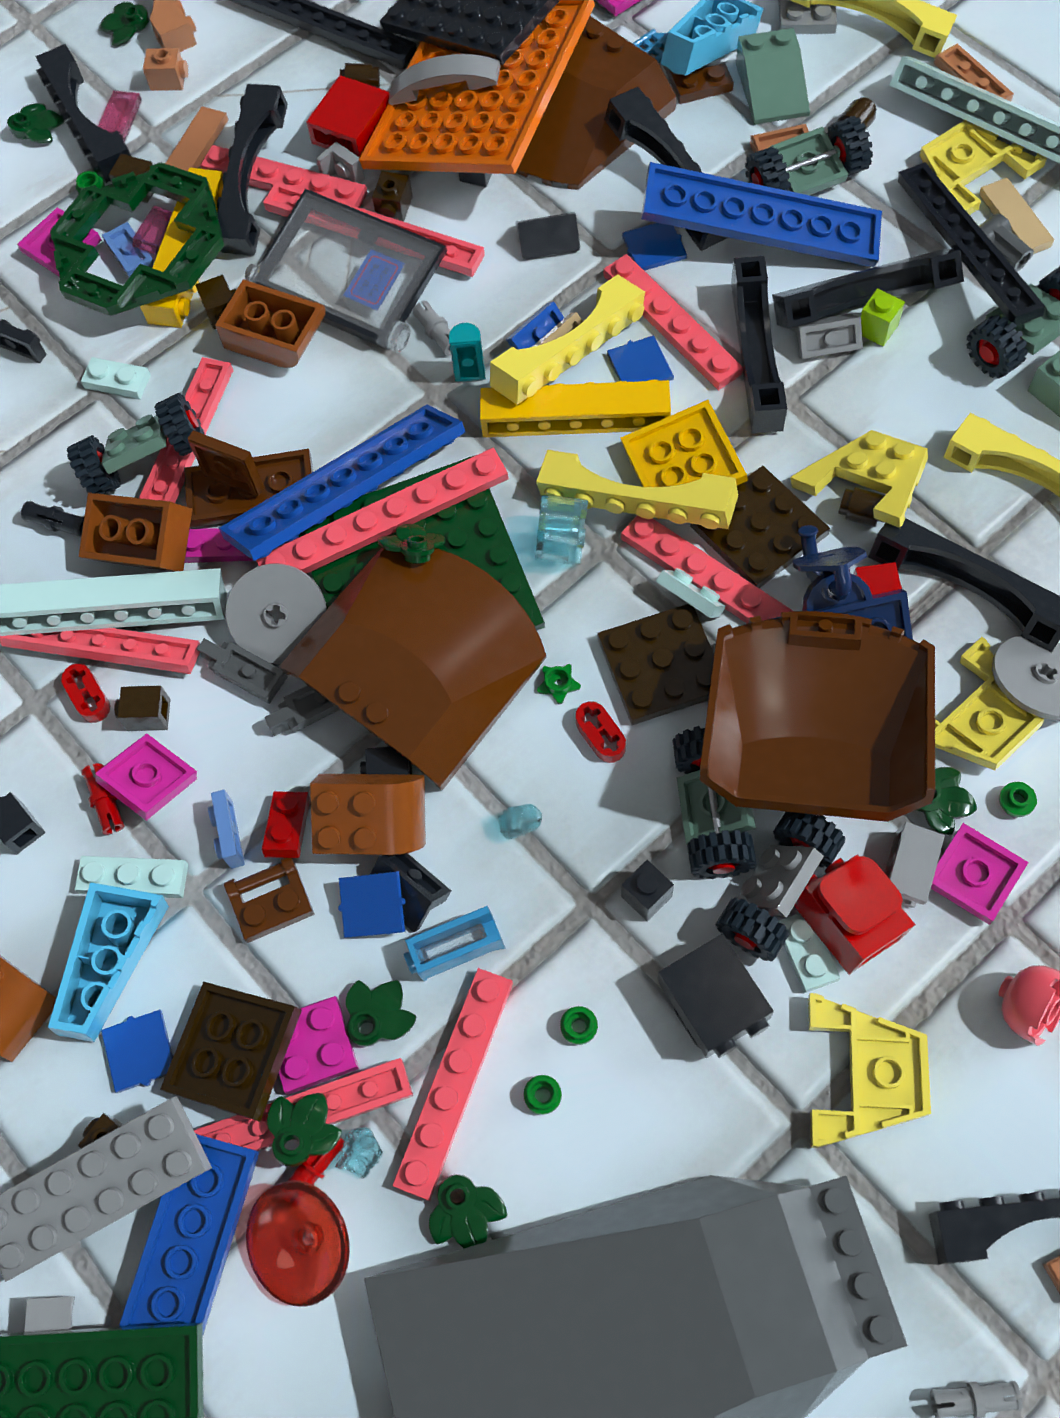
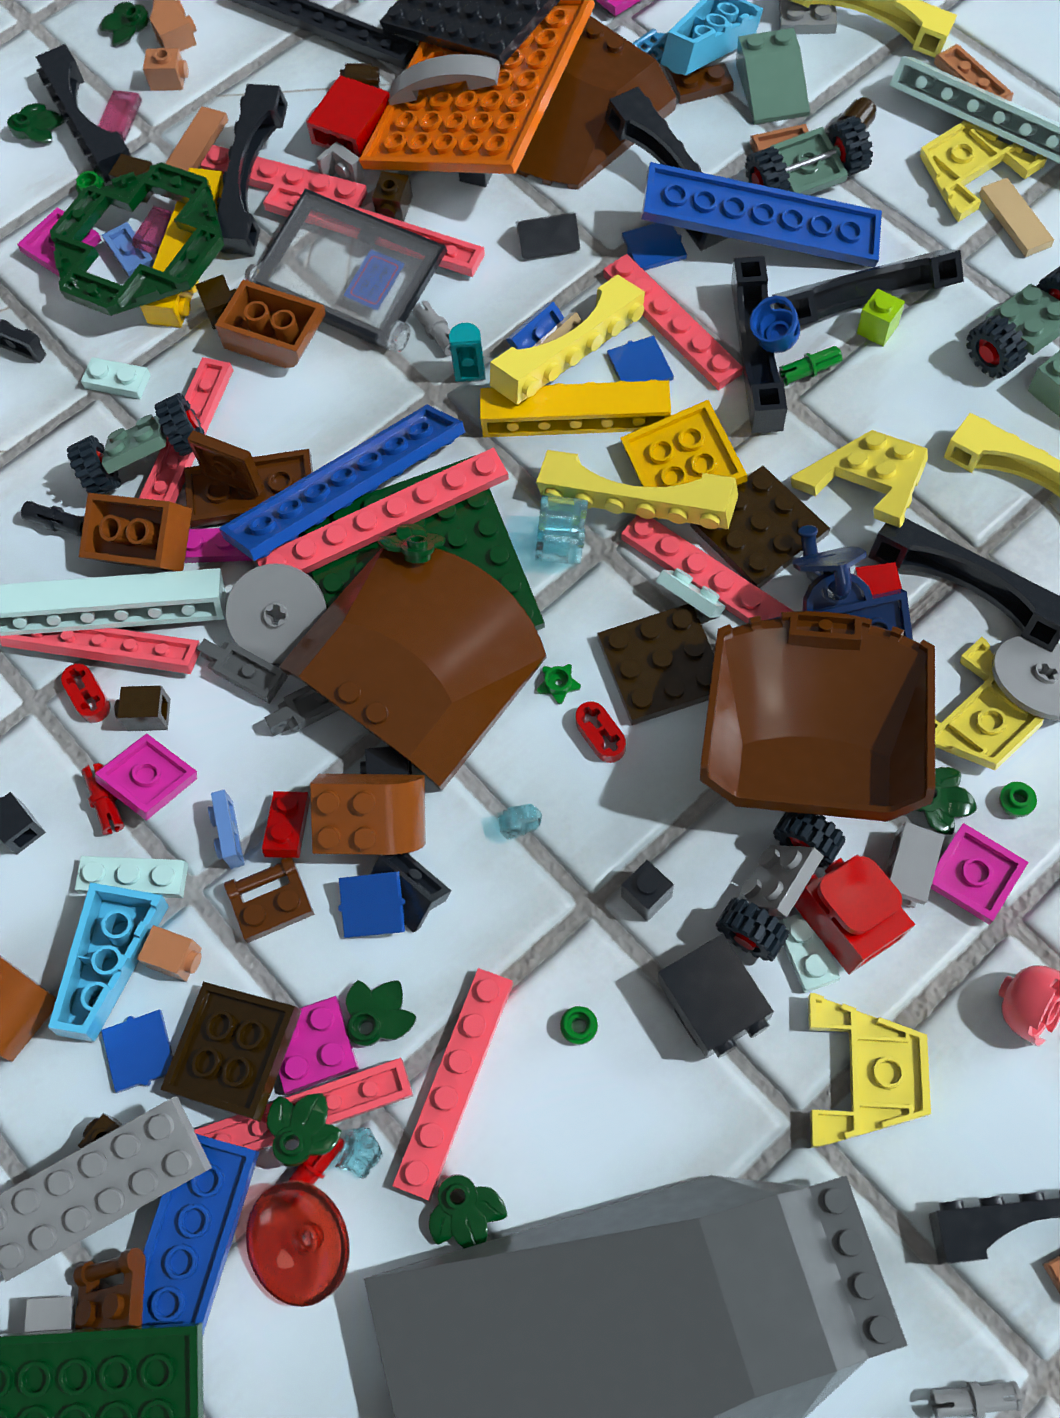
dark azure window [404,905,506,981] -> none
green plate [523,1075,562,1115] -> none
plate [672,726,757,879] -> none
light grey panel [791,314,863,359] -> none
dark brown brick [838,487,885,527] -> none
black plate [898,162,1045,325] -> none
dark grey piece [979,214,1034,272] -> none
none -> reddish brown plate [73,1248,146,1330]
none -> nougat brick [137,925,202,982]
none -> blue helmet [750,295,800,353]
none -> green axle [779,346,843,386]

